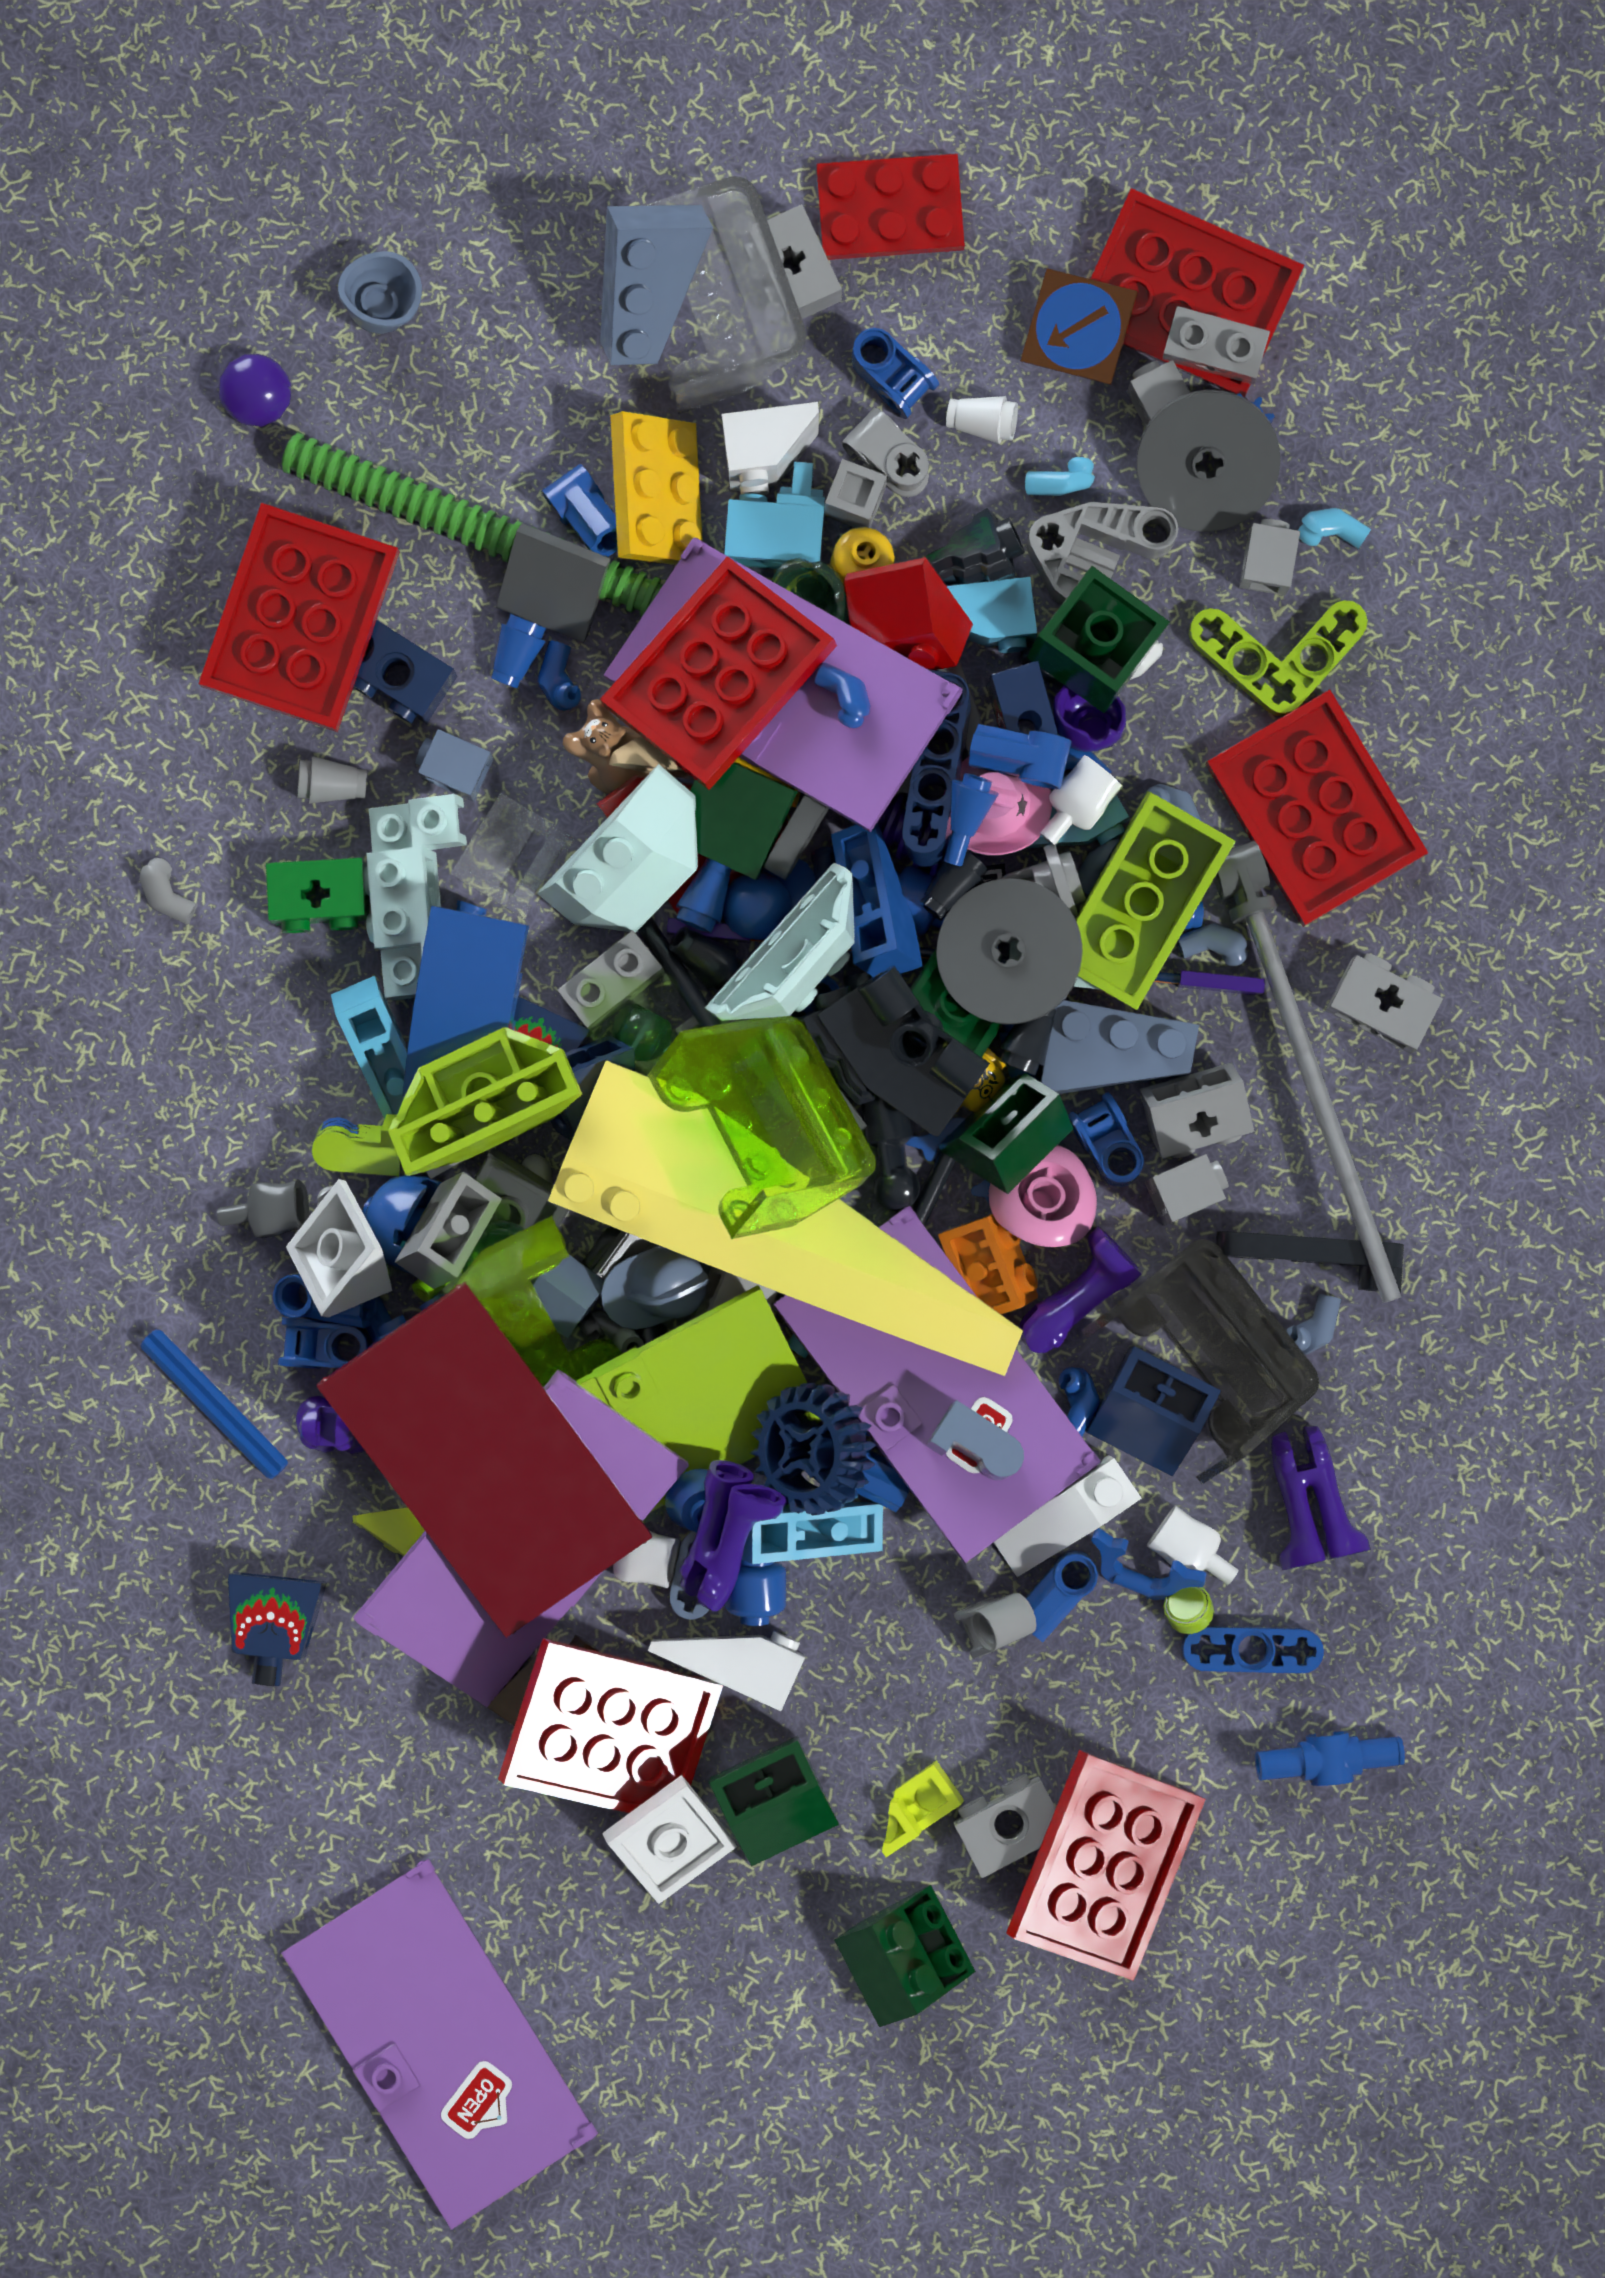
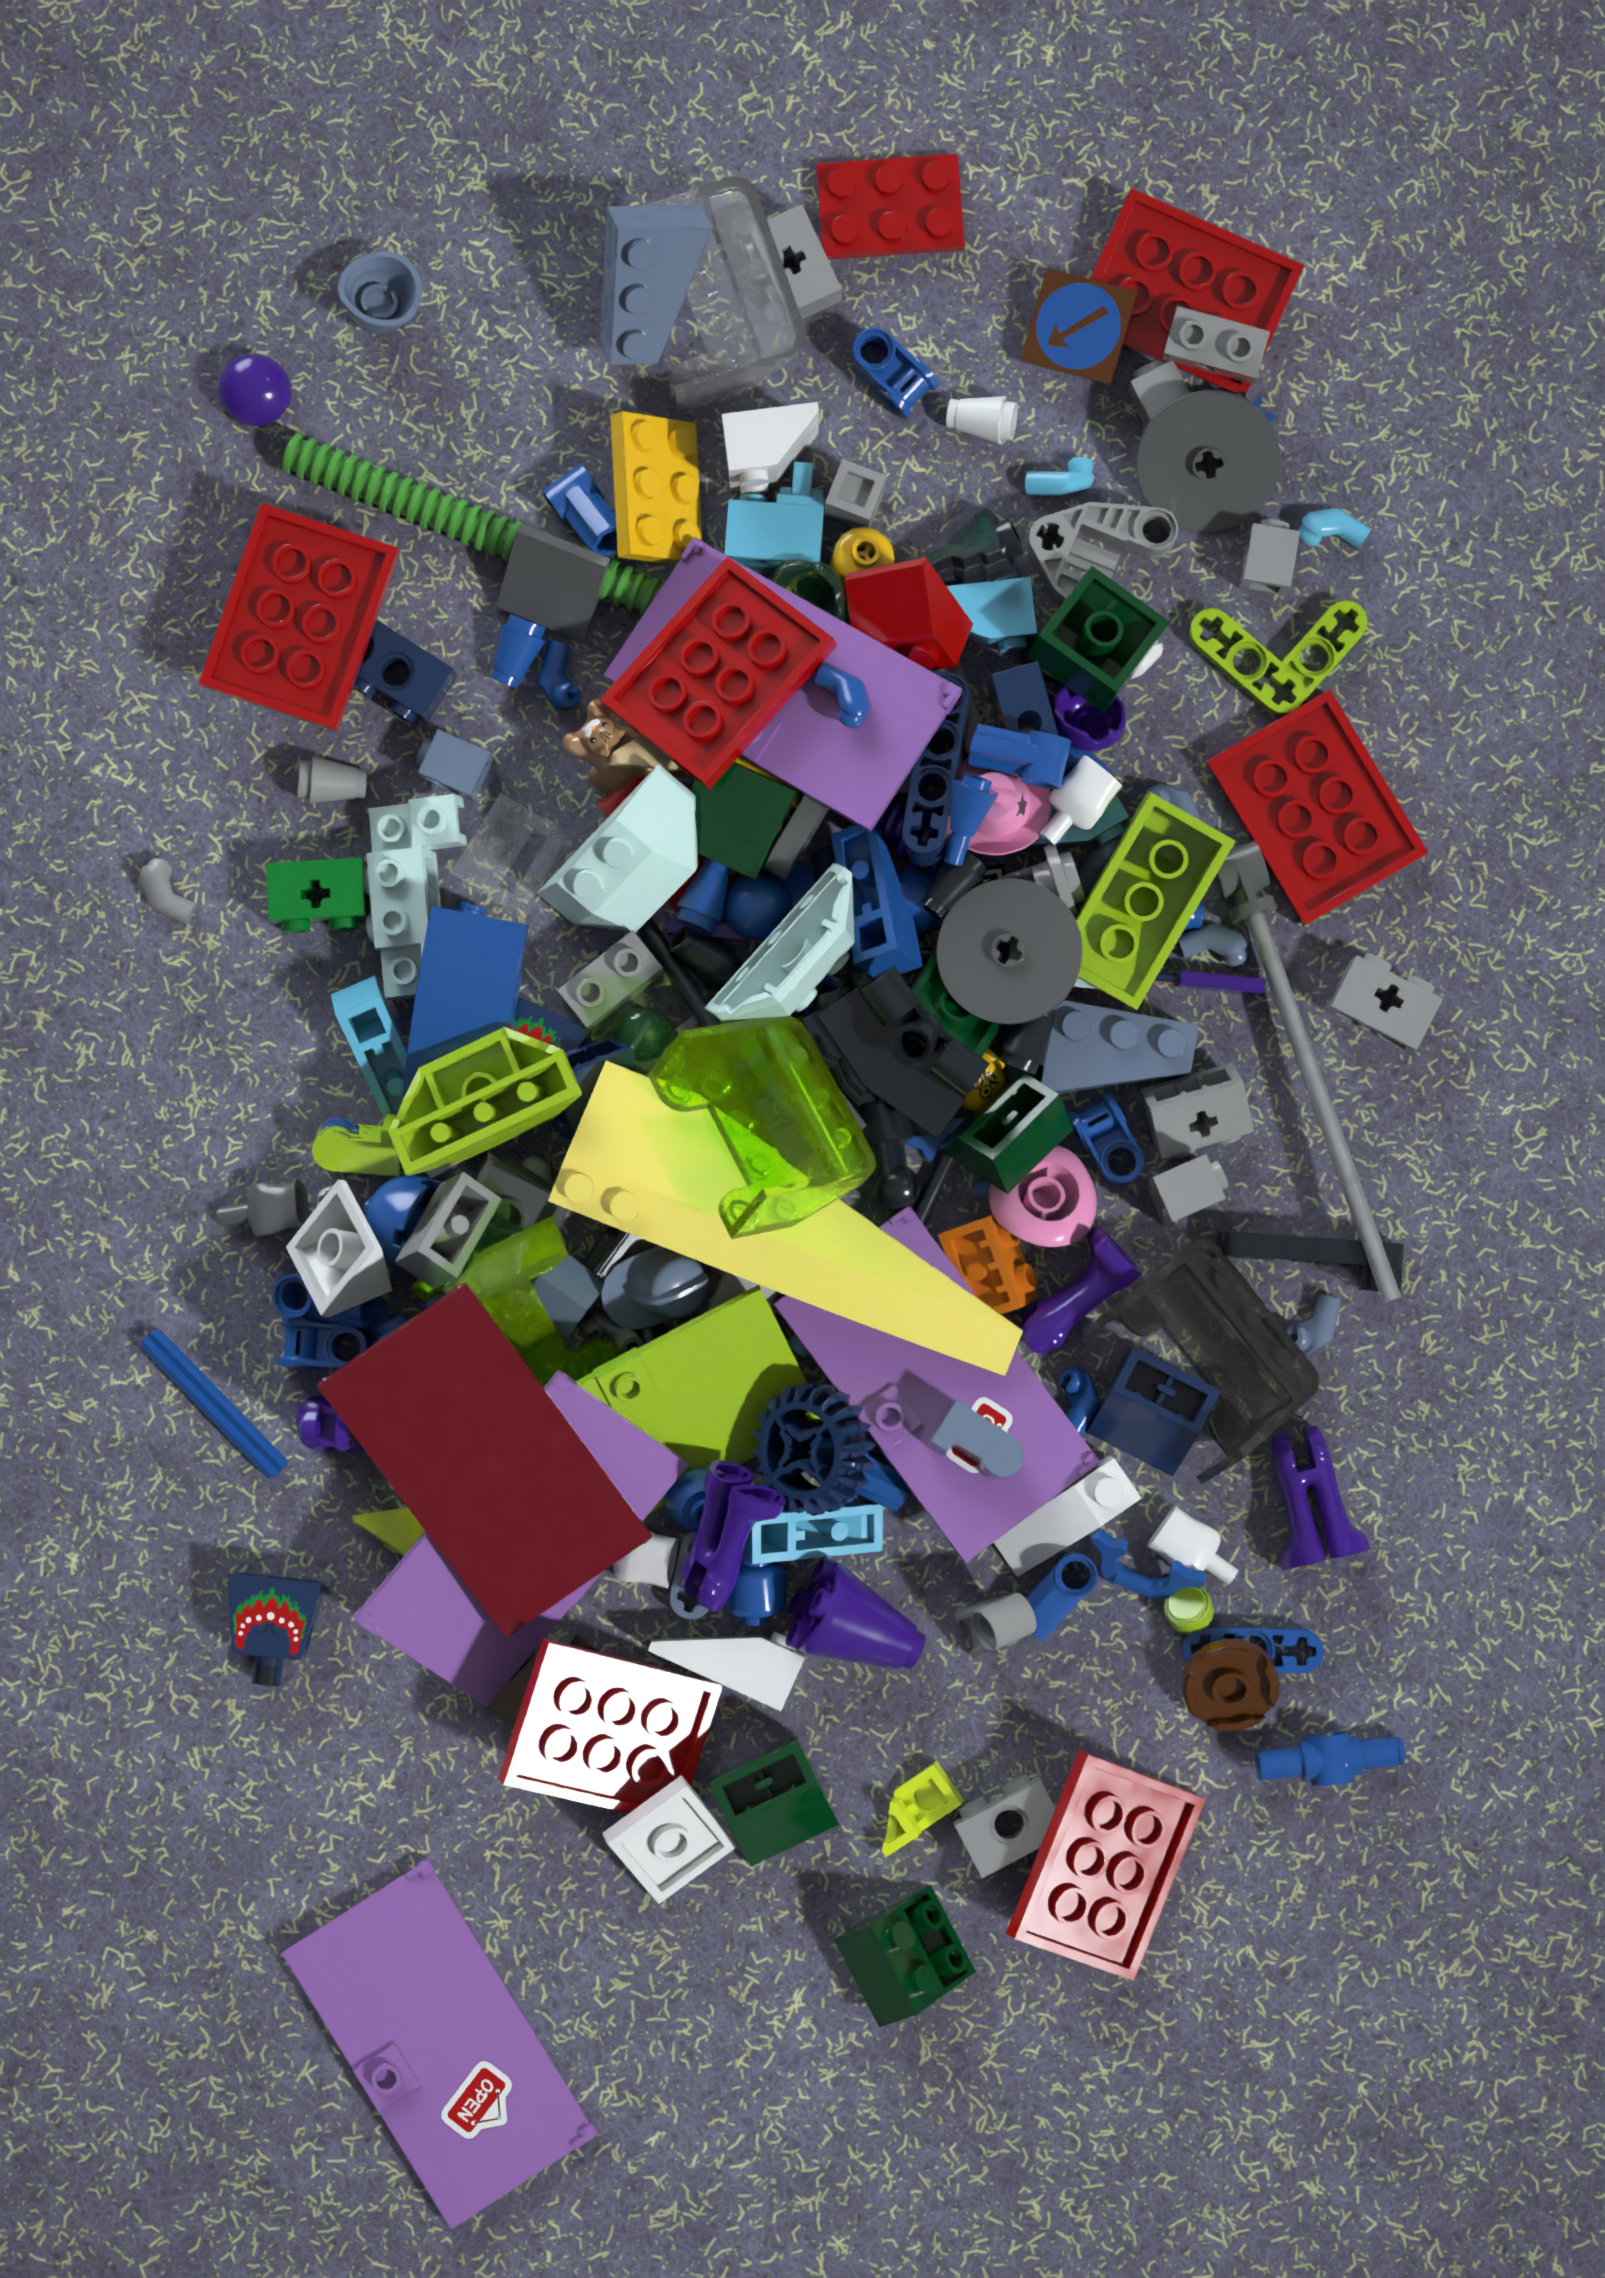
light grey piece [841,407,929,498] -> none
none -> dark purple cone [785,1556,925,1670]
none -> reddish brown tile [1182,1639,1280,1731]

